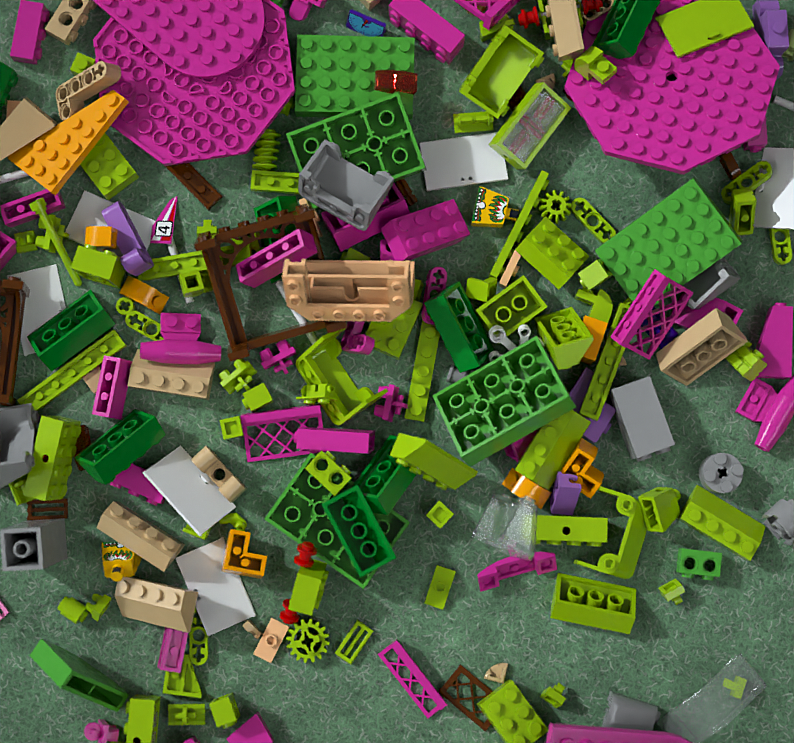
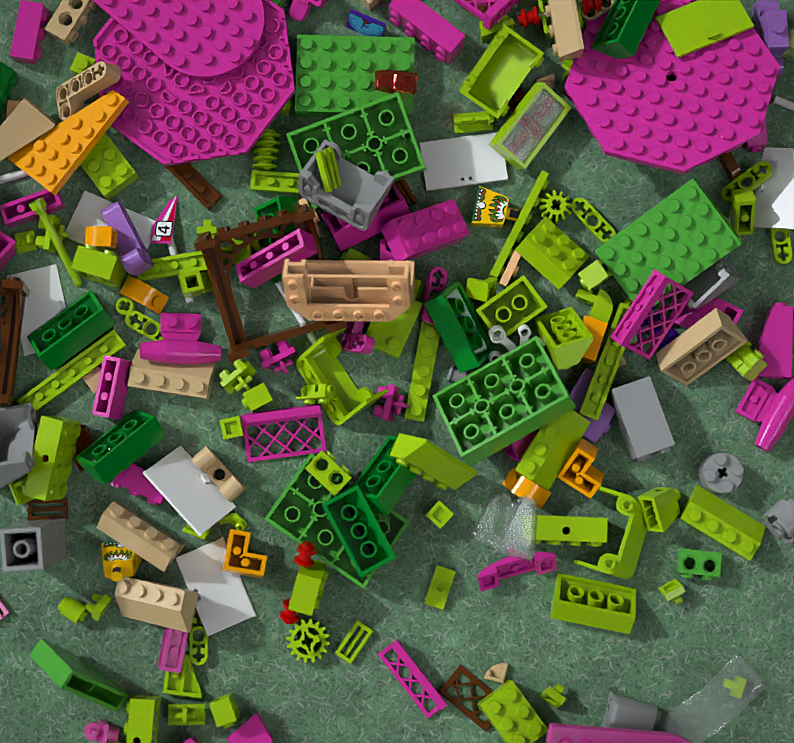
tan tile [243,619,263,639] -> none
light nougat plate [253,618,290,663] -> none
dark pink slope [294,427,376,454] -> none
medium lavender hinge [550,472,582,515] -> none
lime brick [574,46,617,85] -> none
none -> lime tile [315,147,342,192]

